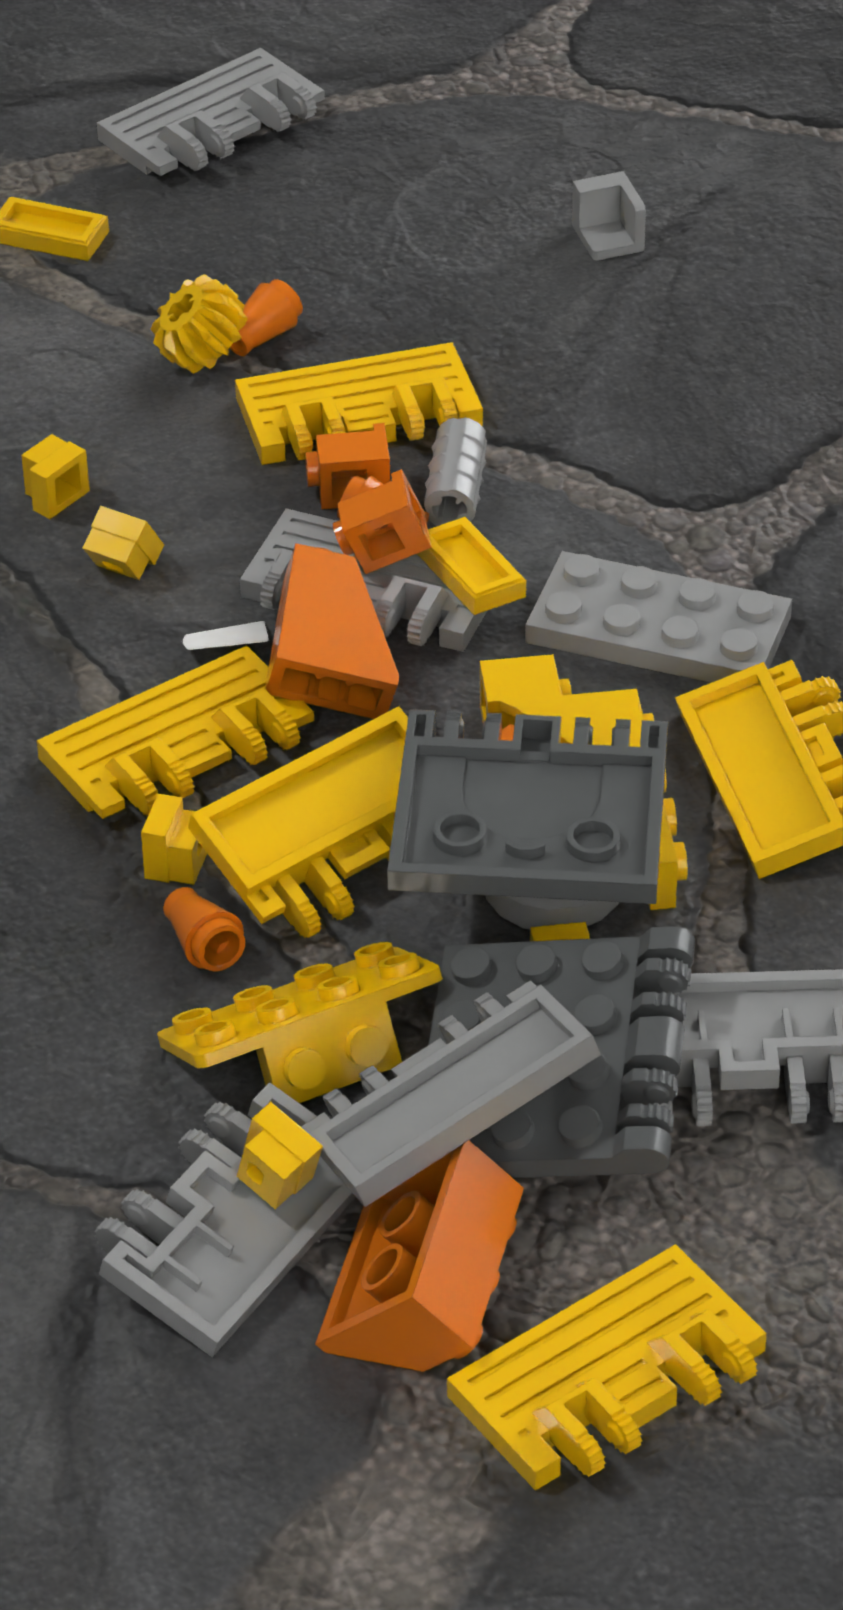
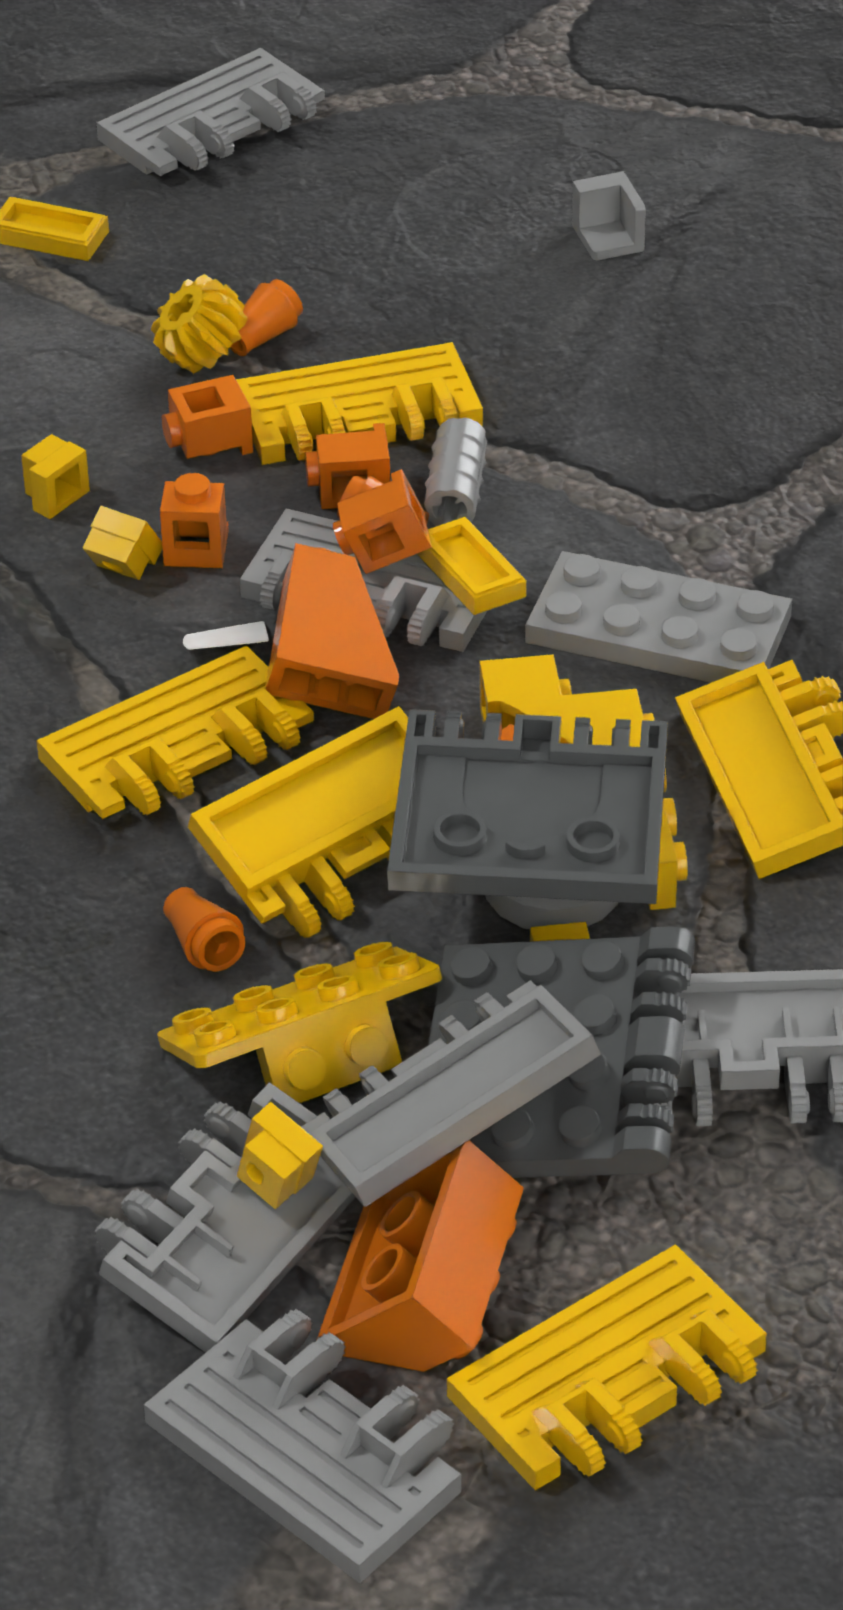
yellow piece [141,793,207,885] -> none
none -> light grey hinge [144,1309,461,1583]
none -> orange brick [160,473,229,568]
none -> orange brick [162,375,253,459]

